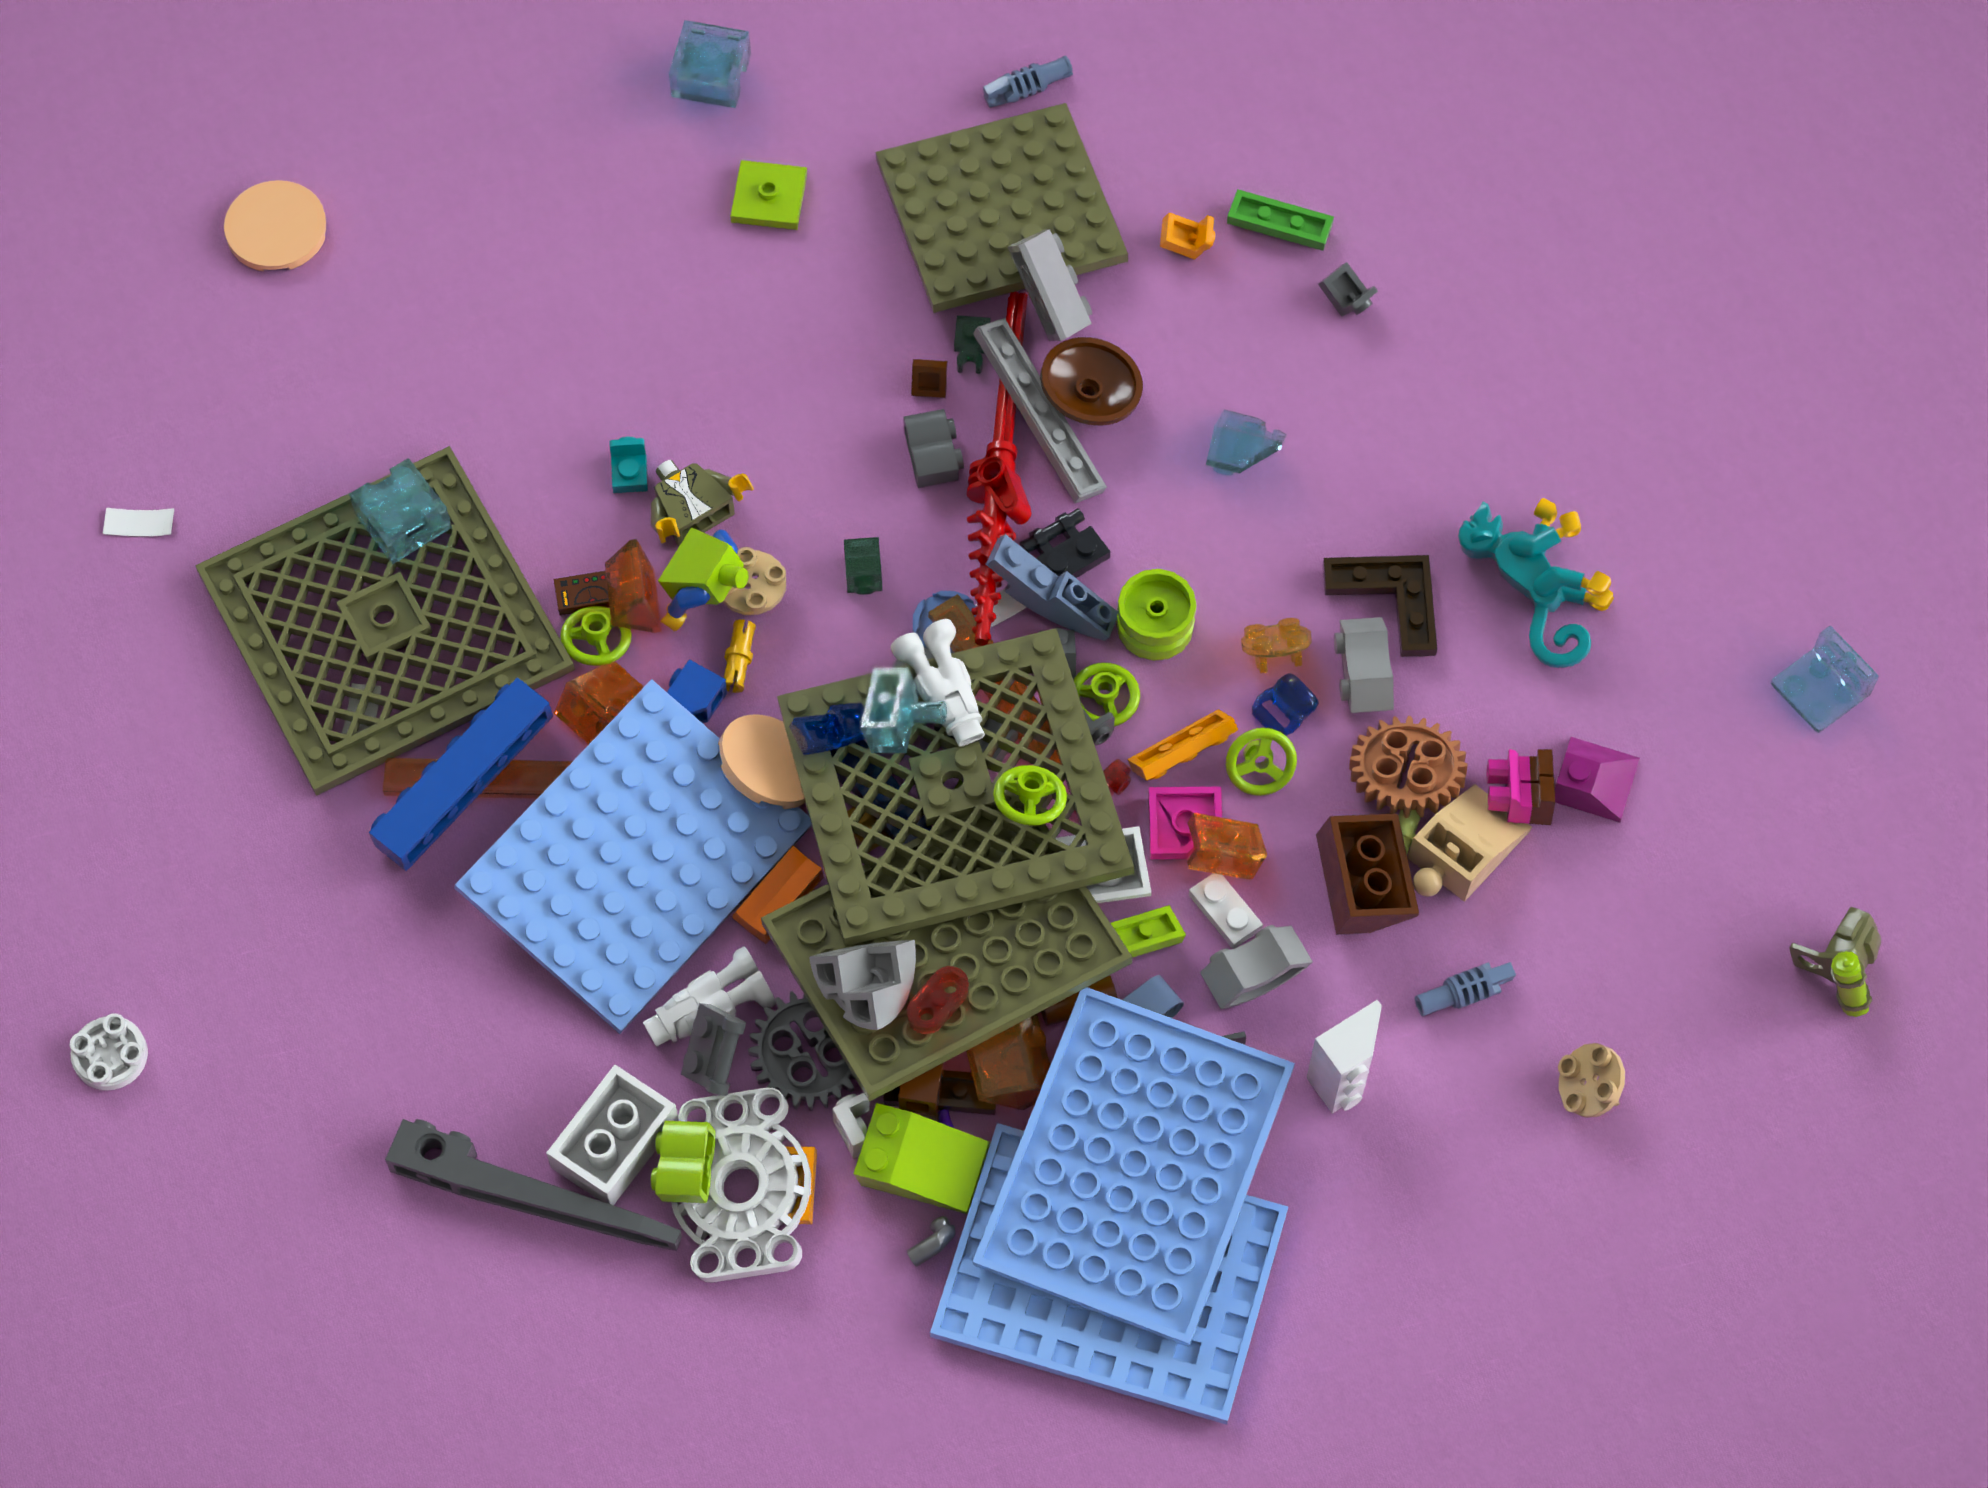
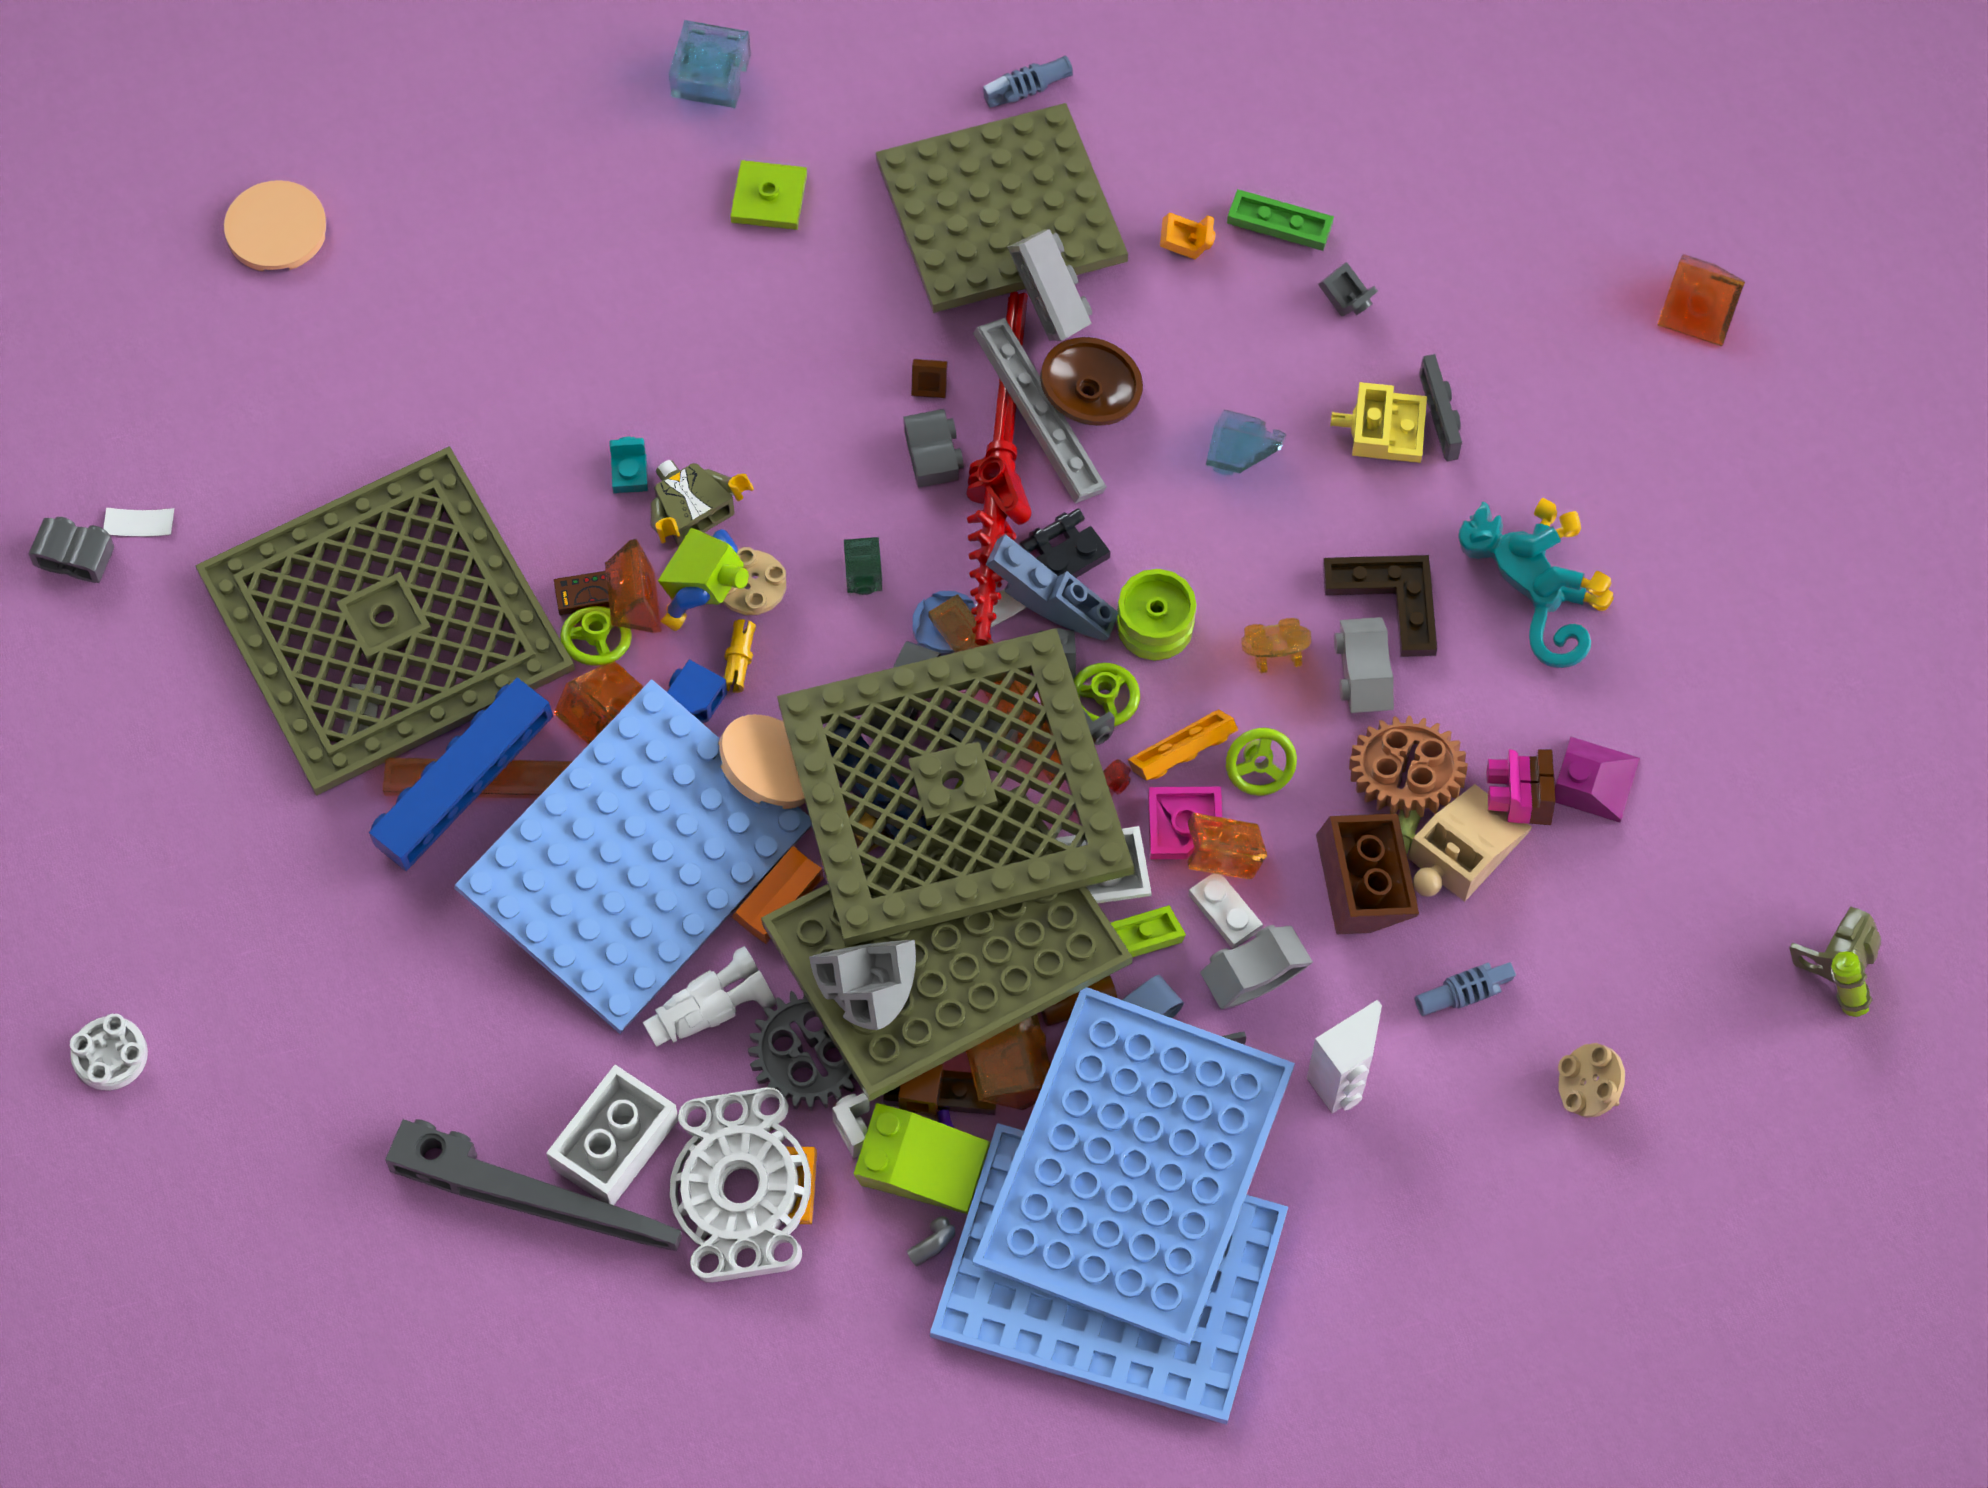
clear light blue piece [349,458,452,564] -> none
lime brick [651,1121,716,1203] -> none
dark grey plate [681,1003,746,1096] -> none
clear blue slope [789,702,876,755] -> none
clear light blue brick [860,668,947,753] -> none
white piece [890,619,985,747] -> none
clear red plate [907,966,969,1034] -> none
clear green plate [954,315,991,374] -> none
lime piece [993,765,1067,826] -> none
clear blue piece [1252,673,1319,736] -> none
clear light blue bracket [1771,625,1879,733] -> none
none -> dark grey brick [29,517,115,583]
none -> light yellow plate [1330,382,1427,463]
none -> dark grey plate [1419,354,1462,461]
none -> clear orange slope [1657,254,1745,346]

